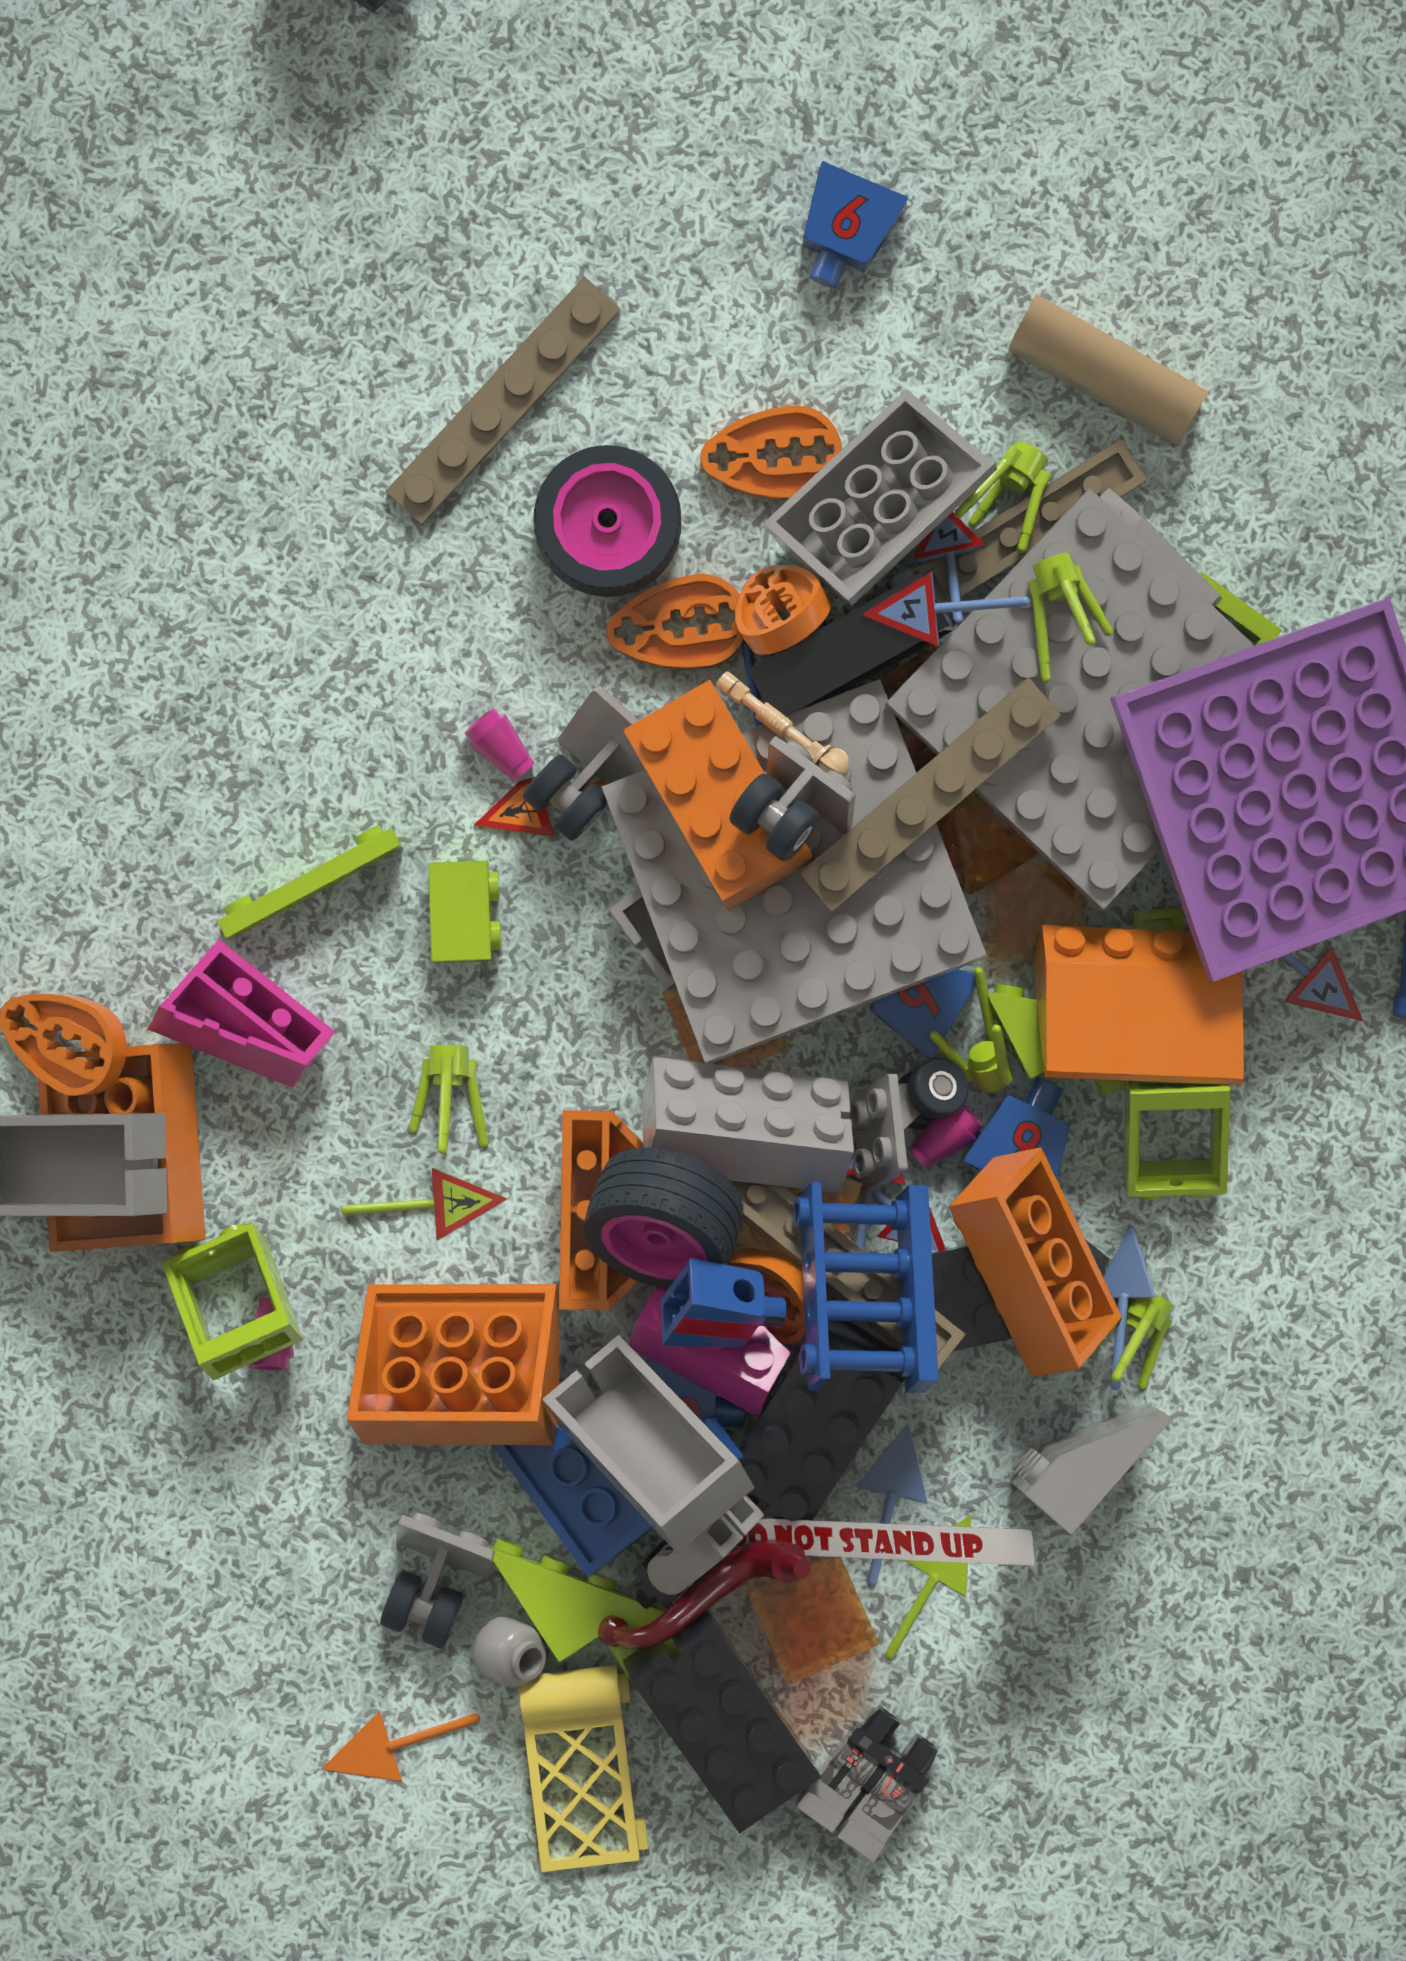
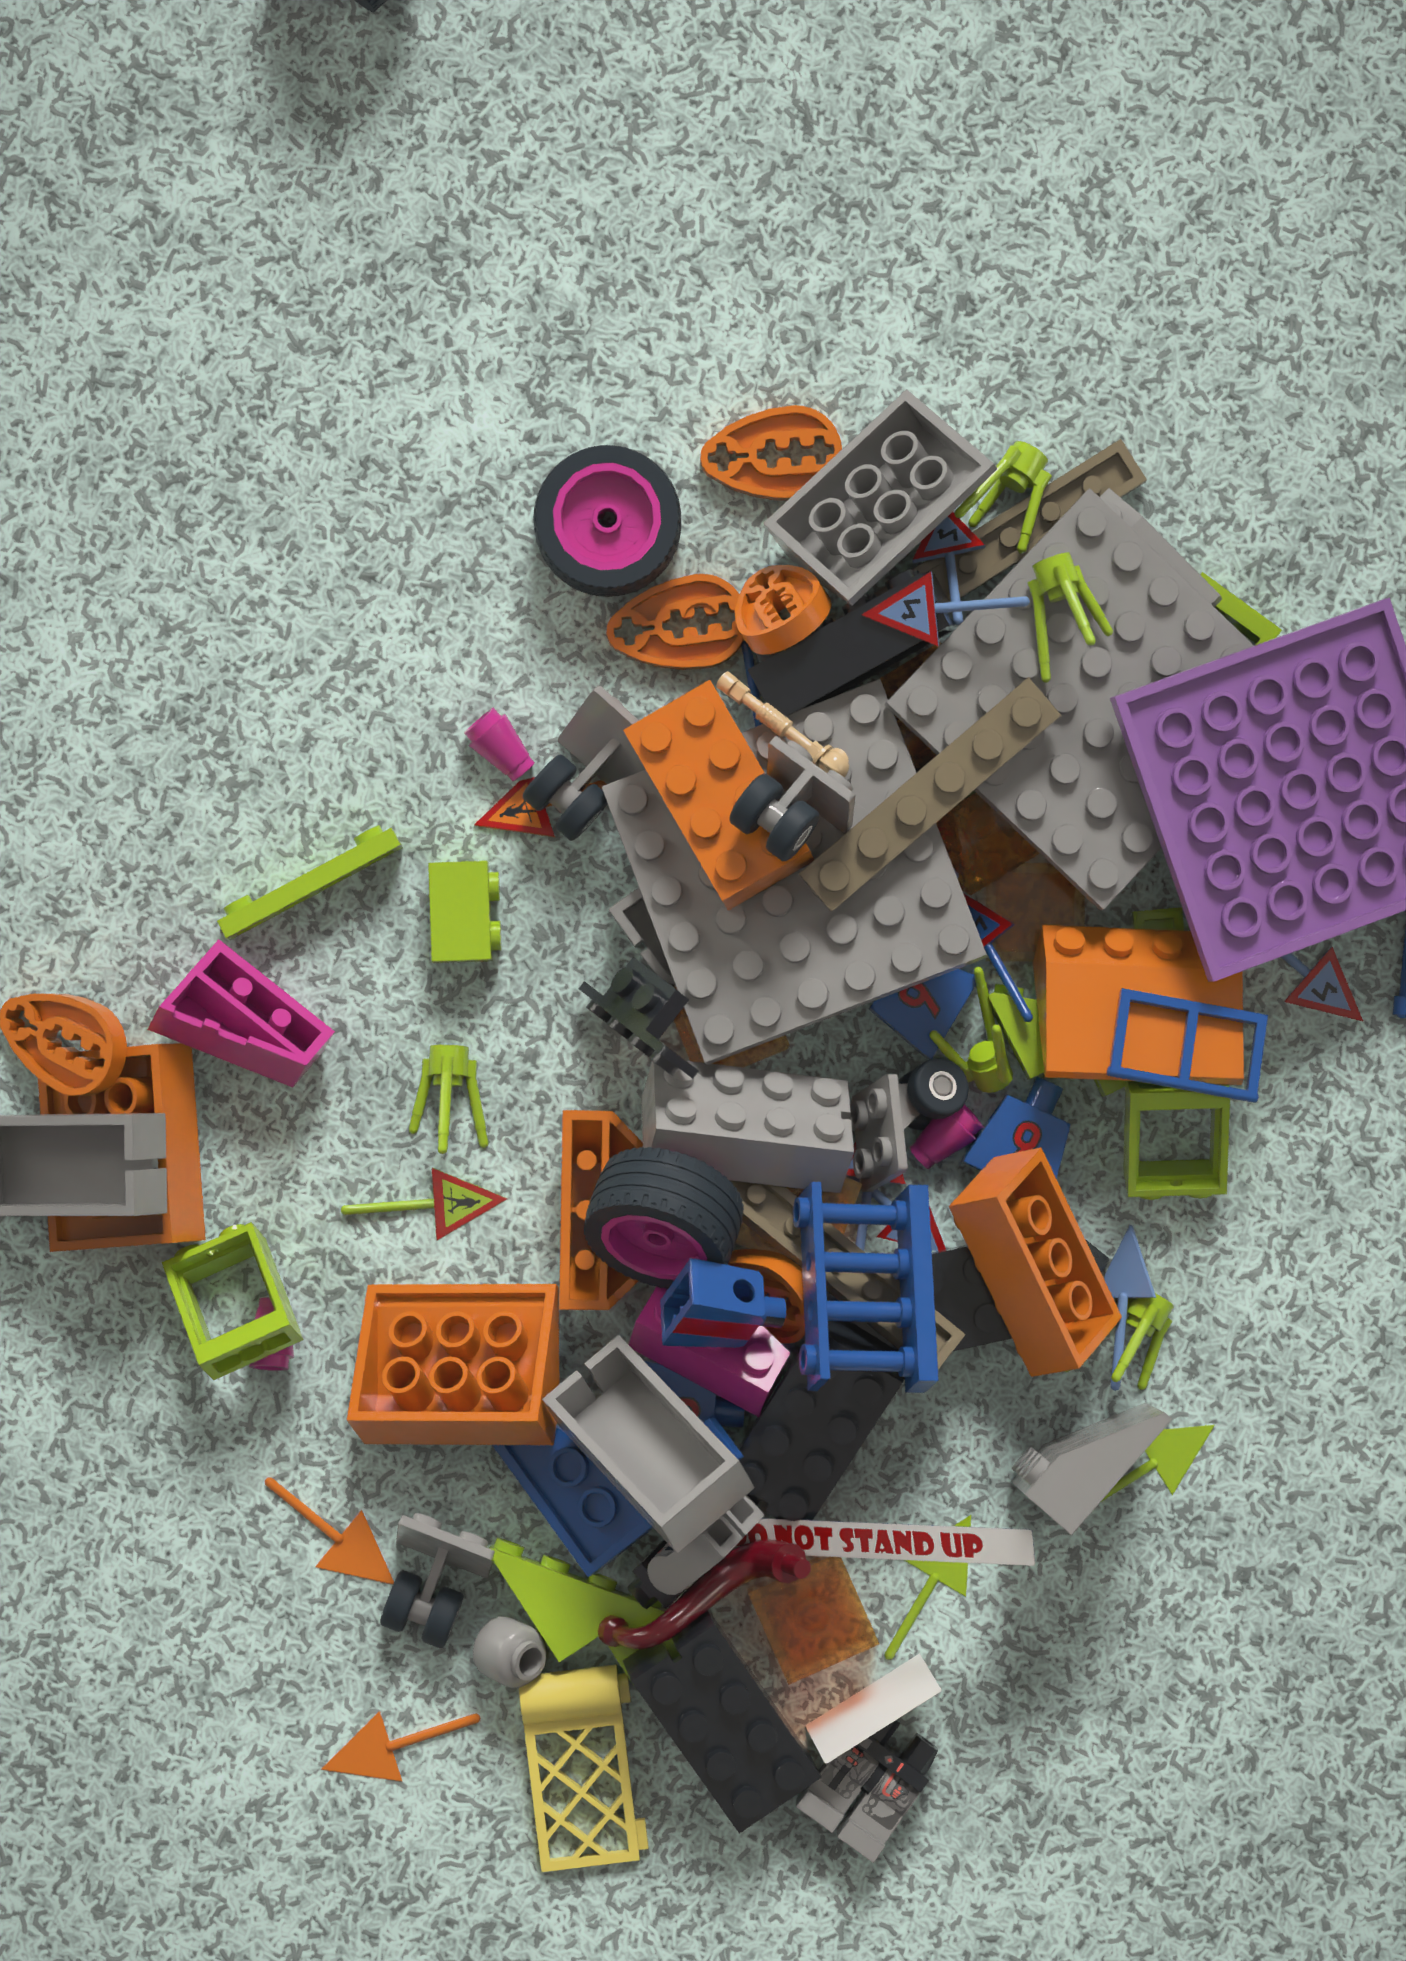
dark tan plate [386,276,621,526] -> none
blue torso [802,161,908,289] -> none
medium blue piece [856,1424,928,1587] -> none
tan brick [1008,294,1209,447] -> none
none -> orange piece [265,1477,394,1584]
none -> black bracket [578,957,699,1079]
none -> white sticker [805,1653,942,1764]
none -> blue piece [963,893,1033,1022]
none -> lime piece [1101,1425,1215,1502]
none -> blue window [1107,988,1268,1103]

